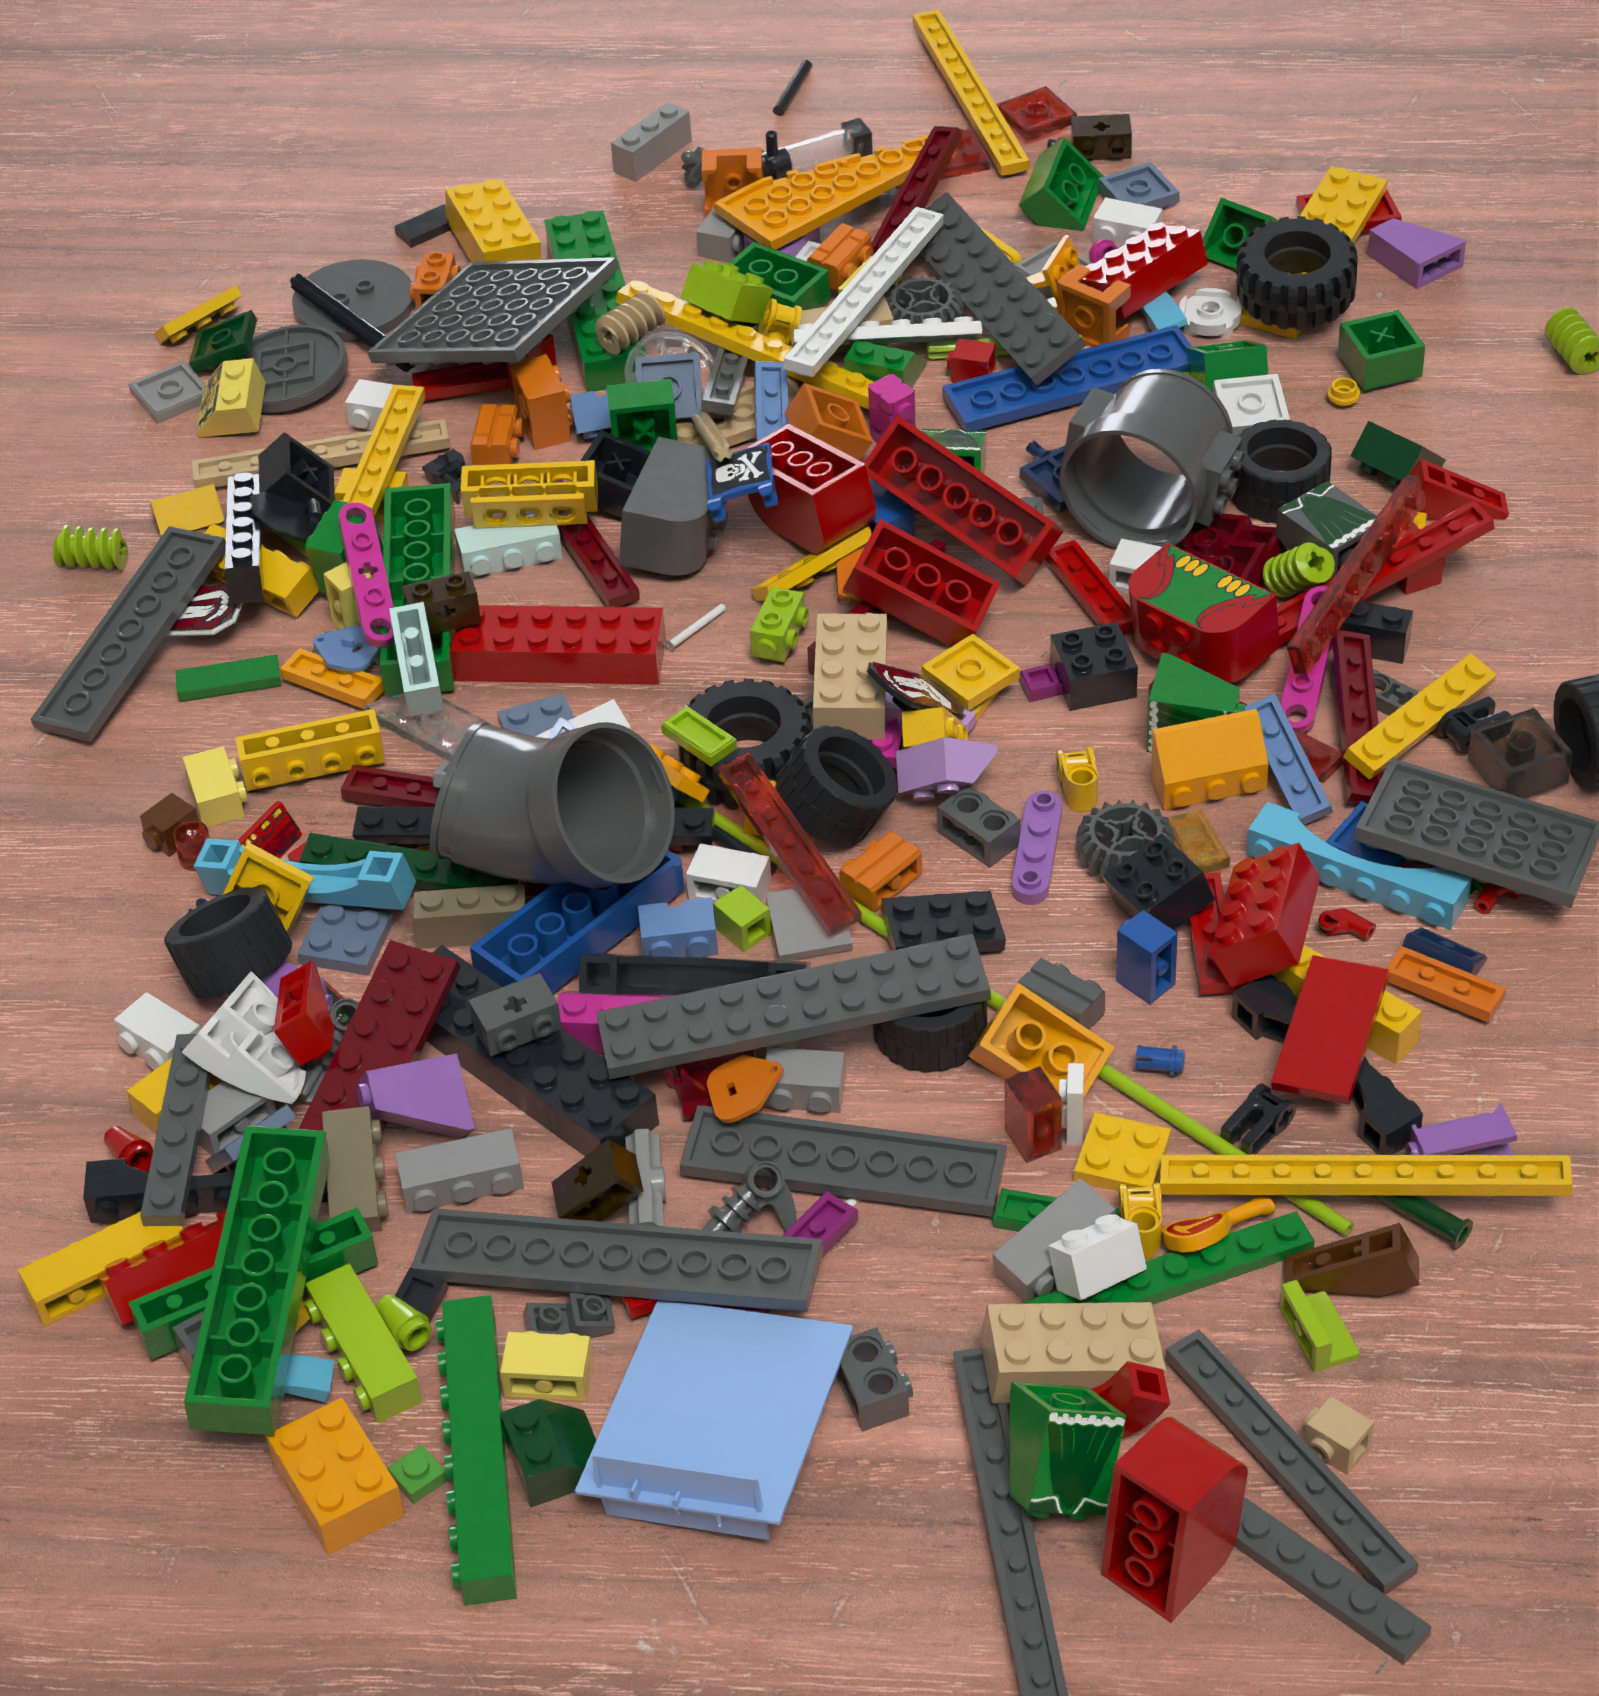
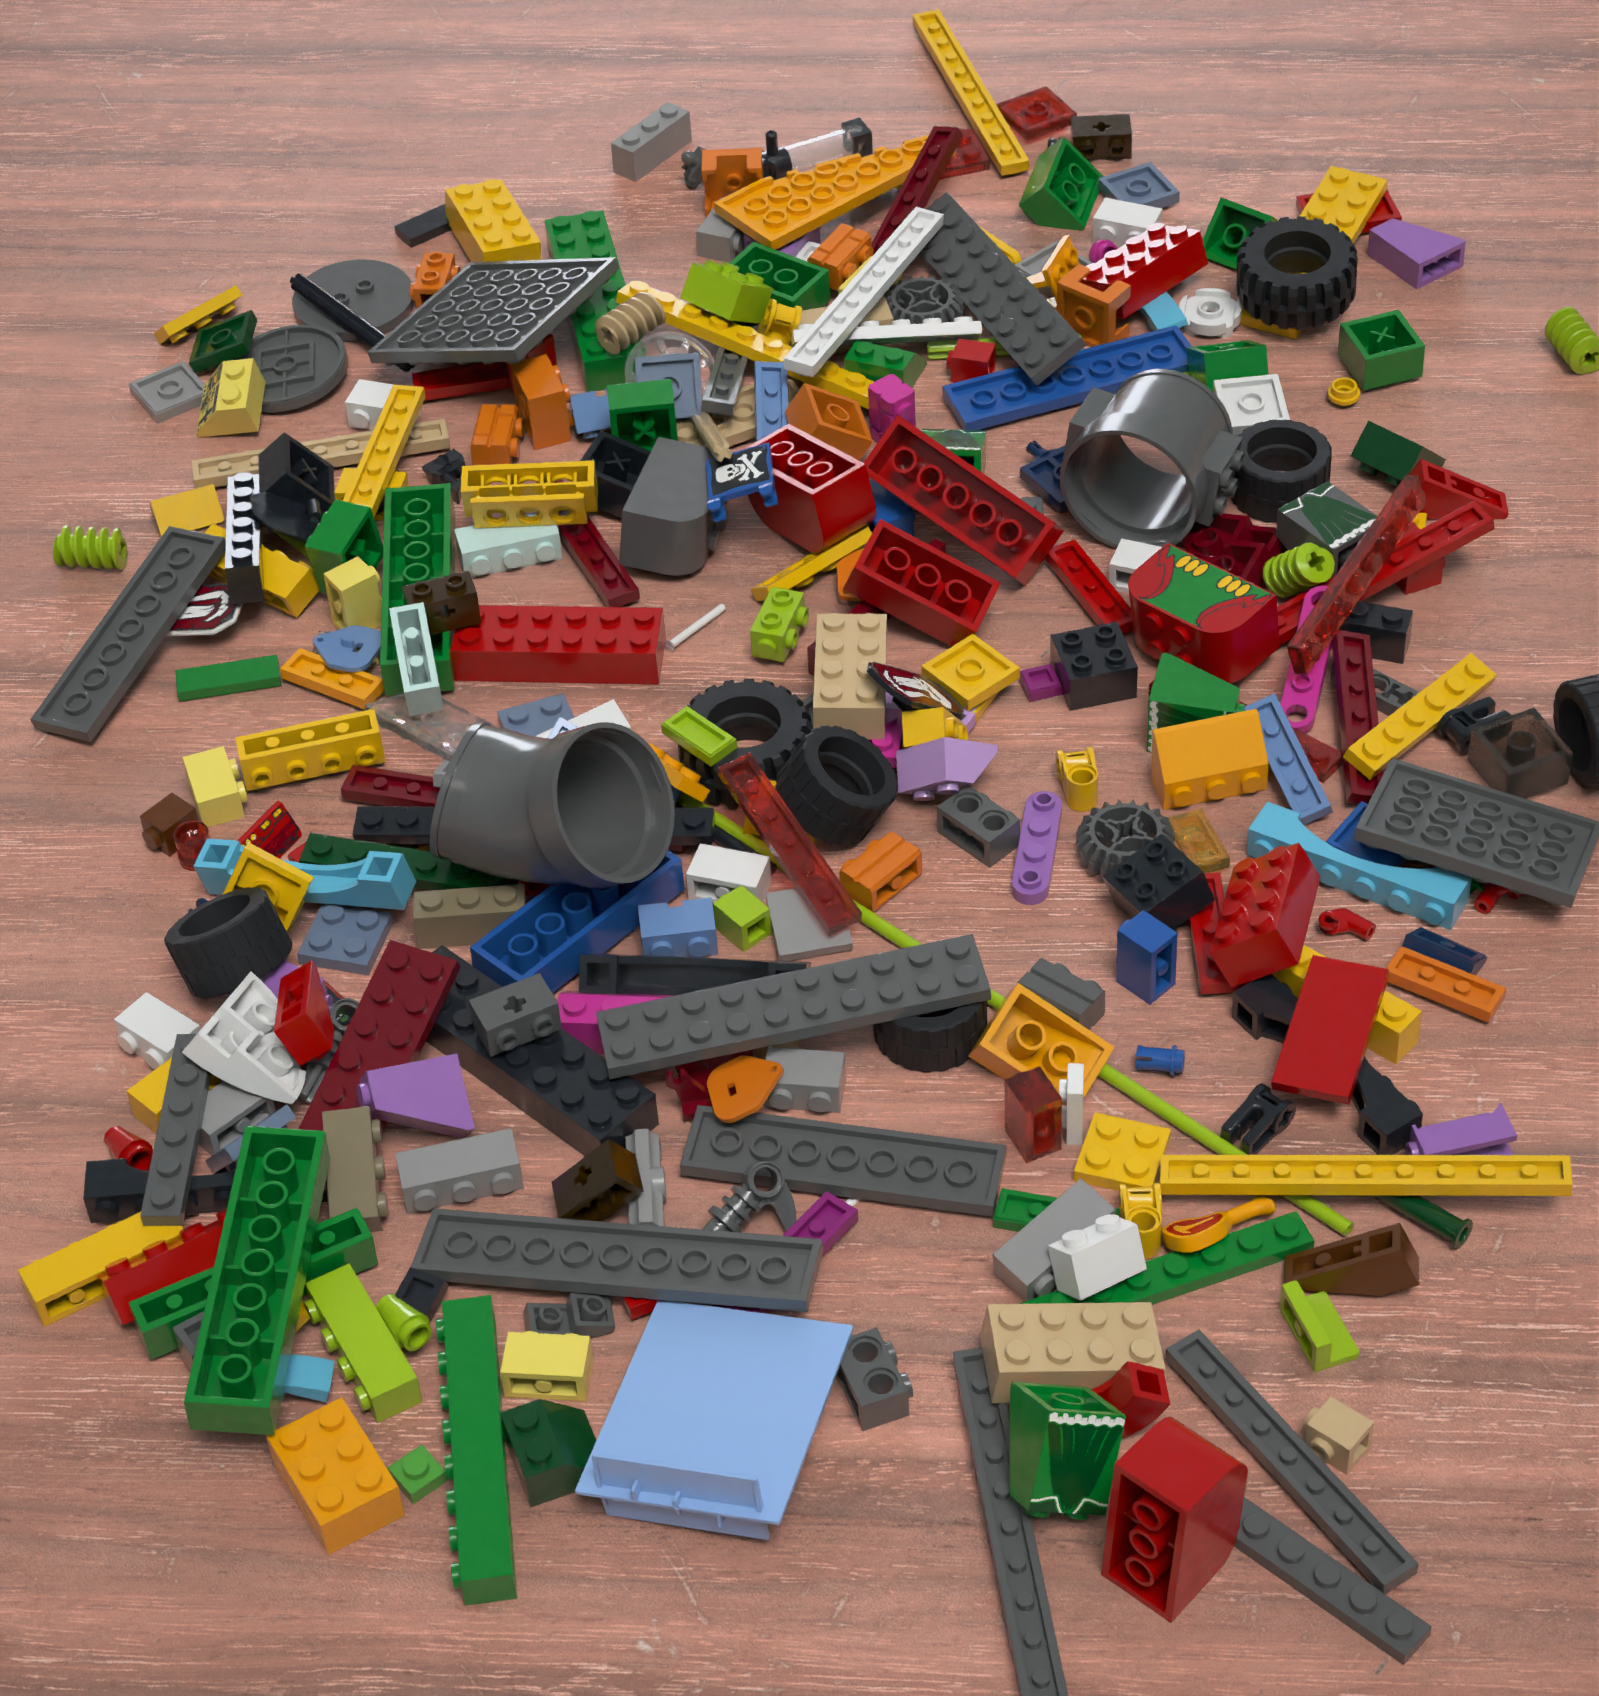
dark pink piece [338,502,395,648] -> none
black bar [773,60,812,116] -> none
black plate [881,891,1006,952] -> none

